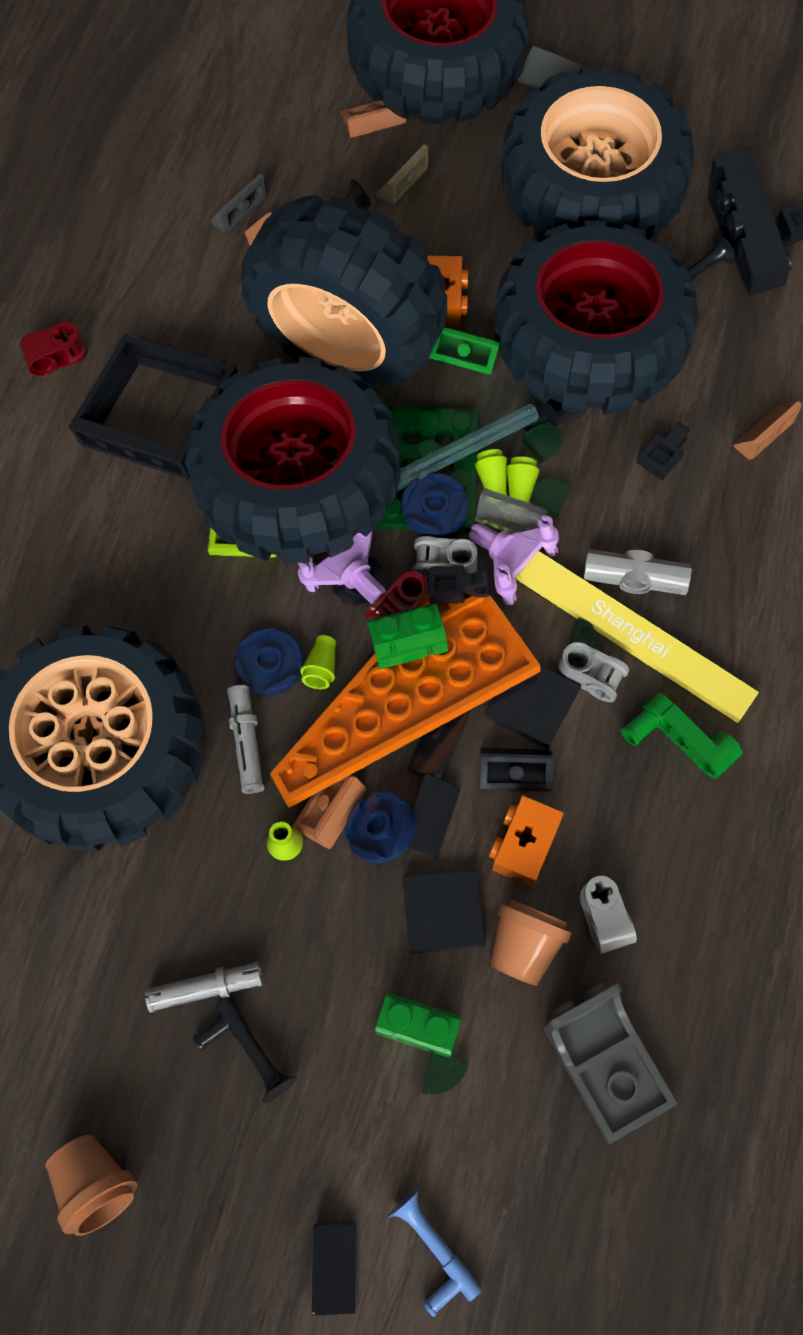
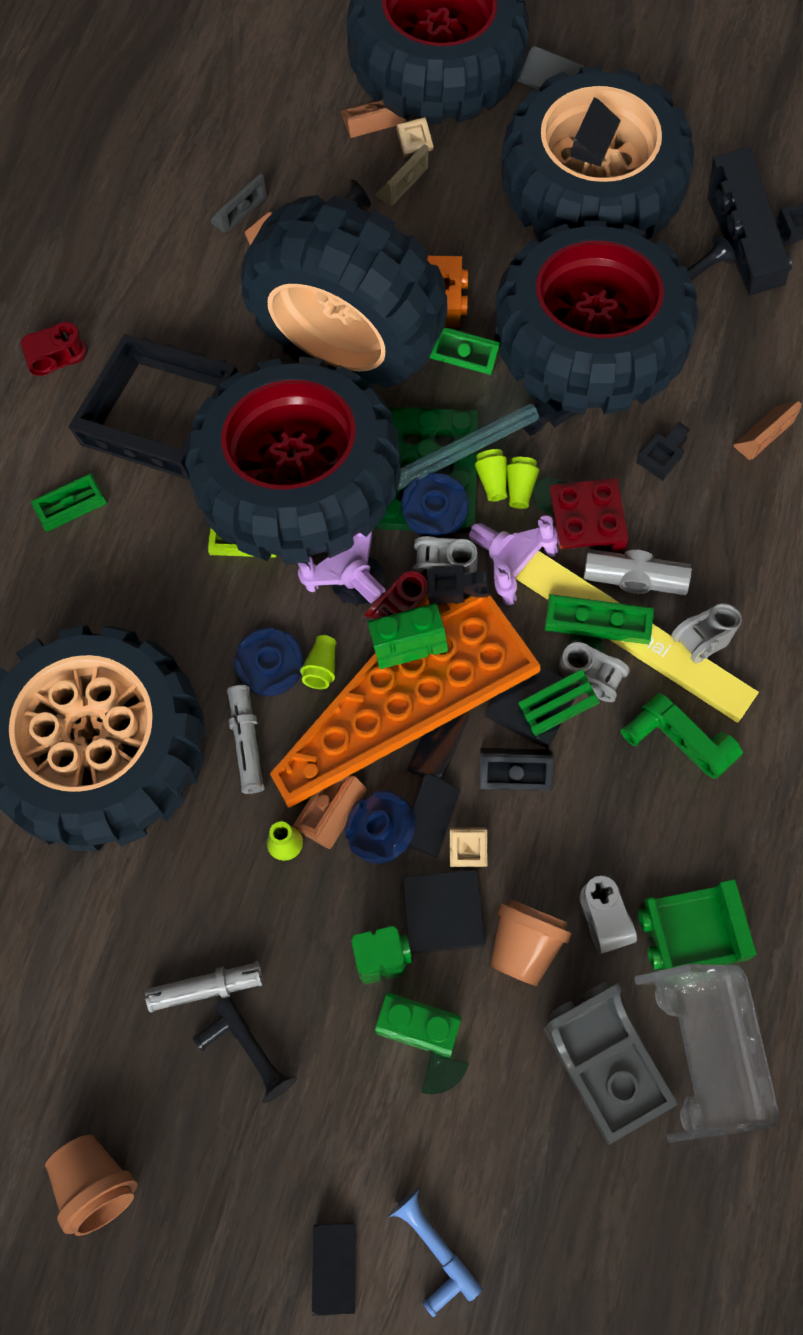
clear plate [475,488,548,534] -> none
orange brick [489,796,564,888] -> none
clear green tile [521,423,562,464] -> none
none -> green tile [30,473,107,532]
none -> green brick [351,926,412,985]
none -> tan tile [396,117,434,158]
none -> tan tile [450,827,487,867]
none -> green tile [518,669,600,736]
none -> green tile [544,594,654,645]
none -> dark red bracket [549,478,629,554]
none -> black slope [570,97,621,167]
none -> clear windscreen [634,964,778,1143]
none -> green panel [638,879,757,979]
none -> light grey piece [671,603,742,663]

